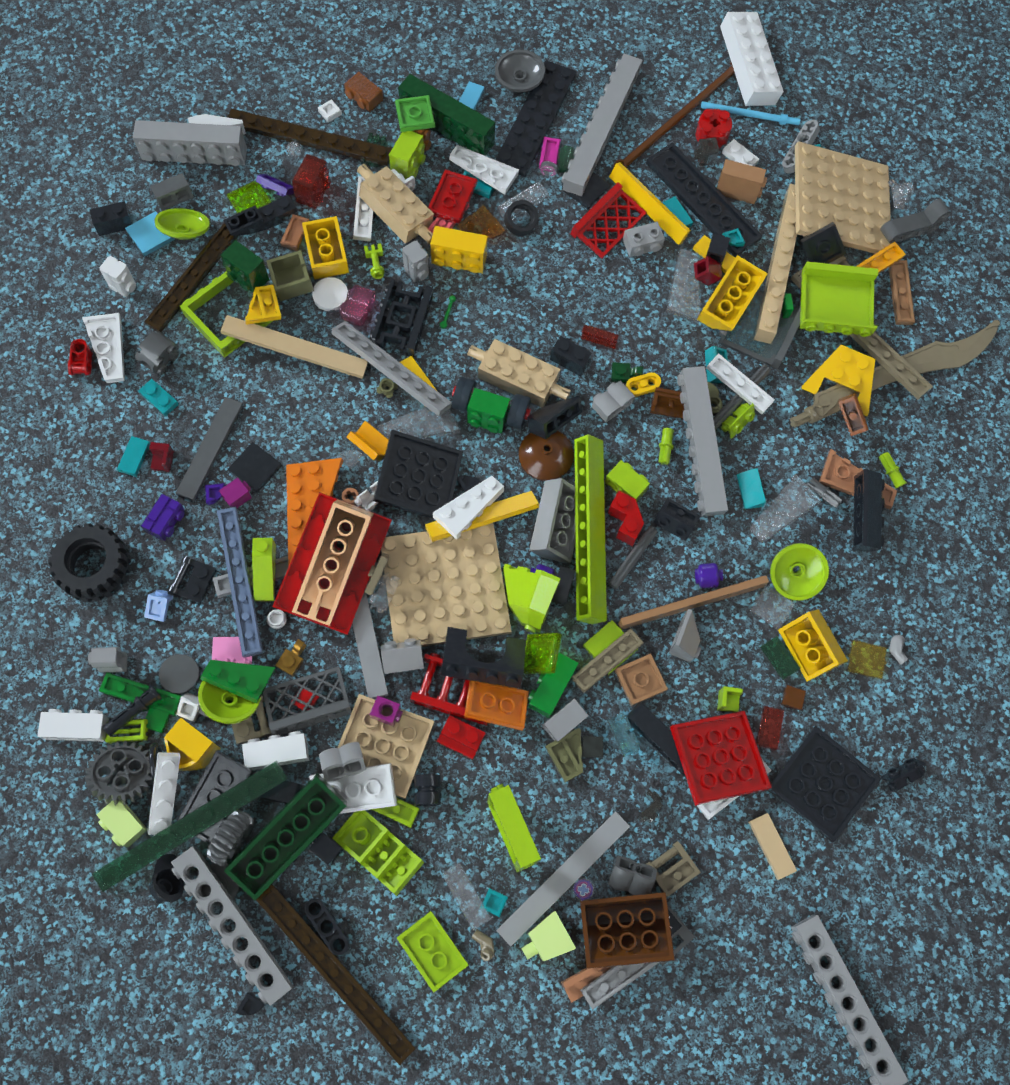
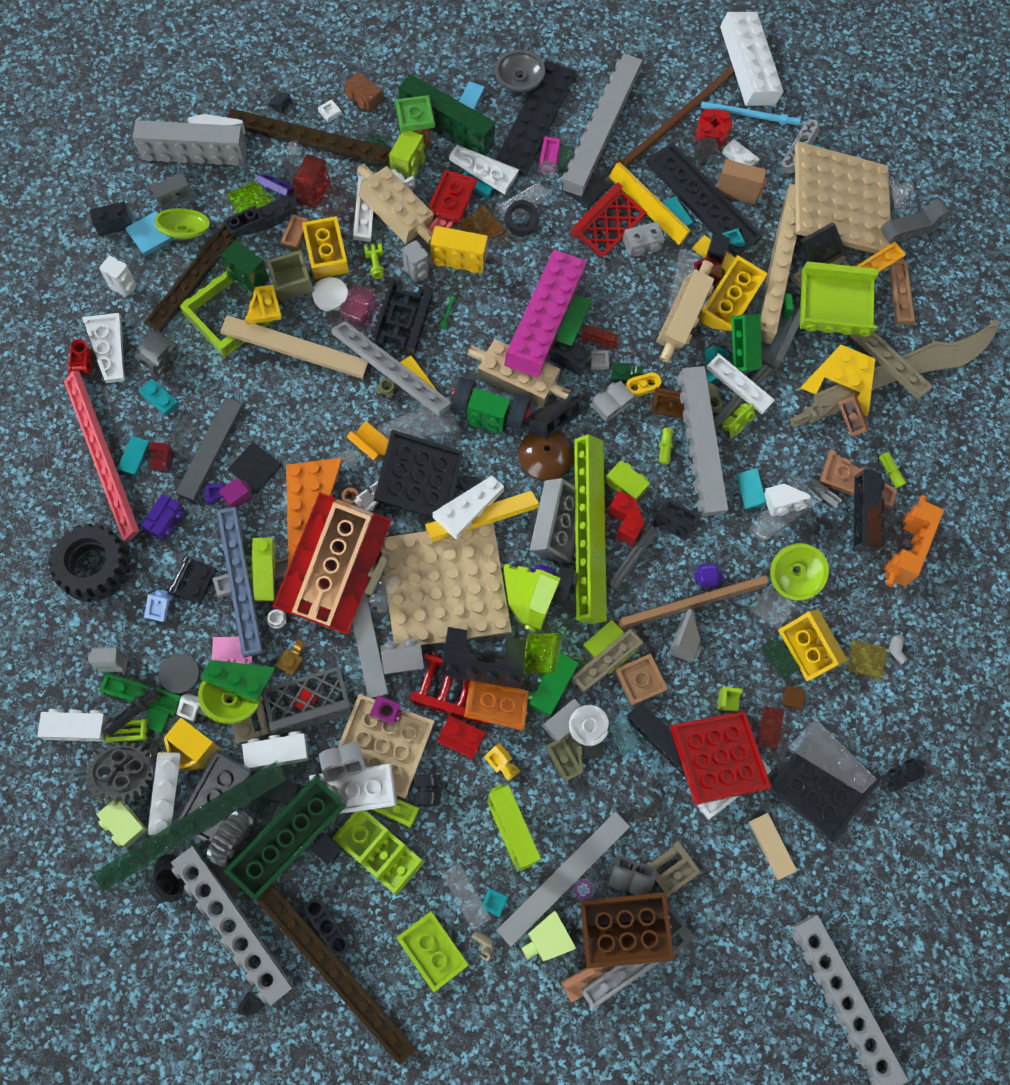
none -> coral plate [64,371,140,542]
none -> black slope [268,92,292,113]
none -> yellow plate [484,743,520,781]
none -> dark pink brick [504,250,587,378]
none -> green tile [555,295,592,346]
none -> white tile [569,705,609,746]
none -> light grey tile [590,350,609,370]
none -> tan brick [656,260,714,363]
none -> green brick [732,314,762,371]
none -> white slope [764,484,811,516]
none -> clear wing [787,719,877,793]
none -> orange brick [884,495,944,587]

